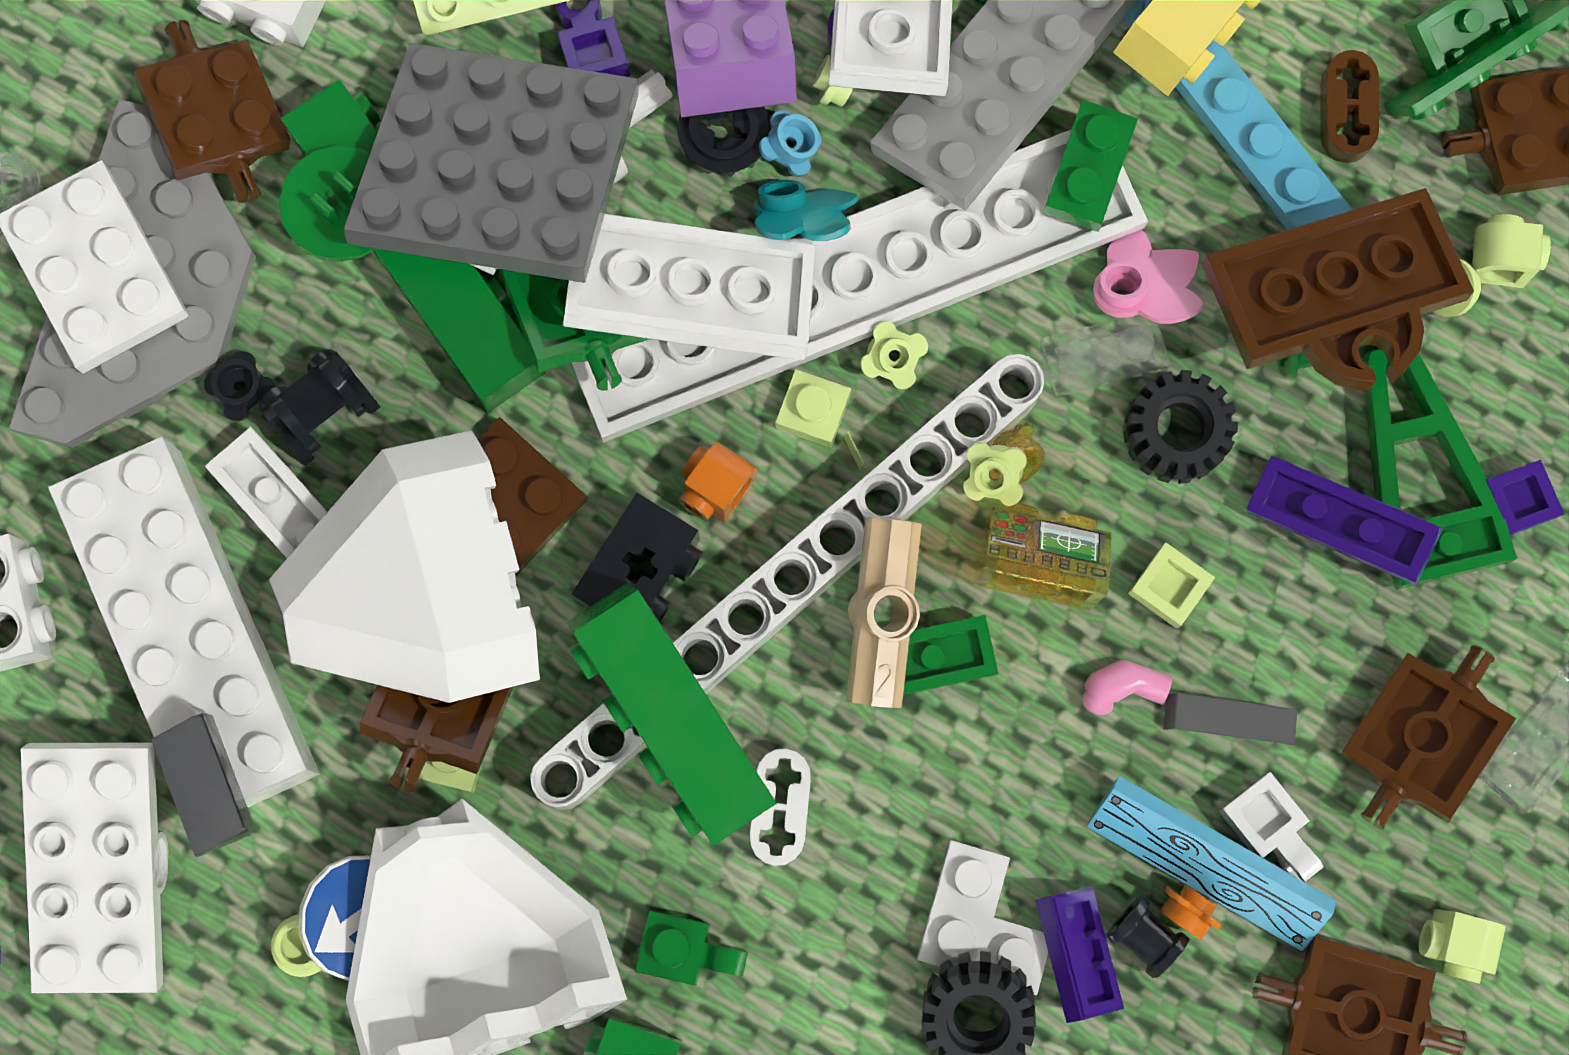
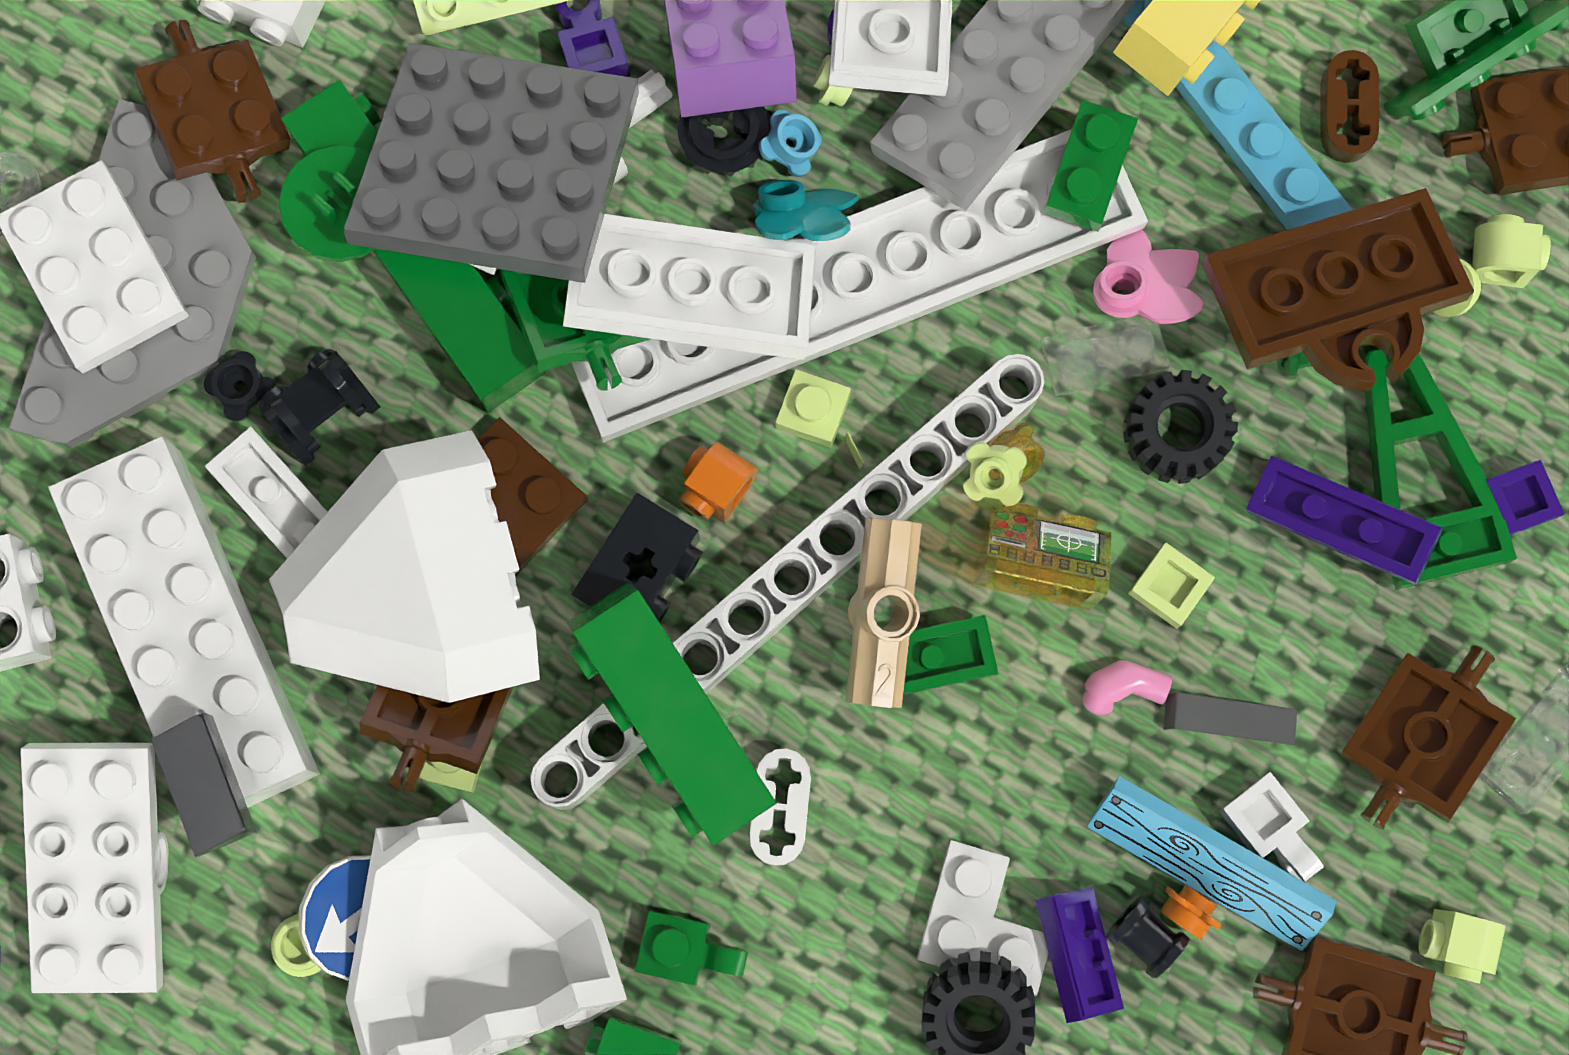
yellowish green plate [860,321,928,389] -> none

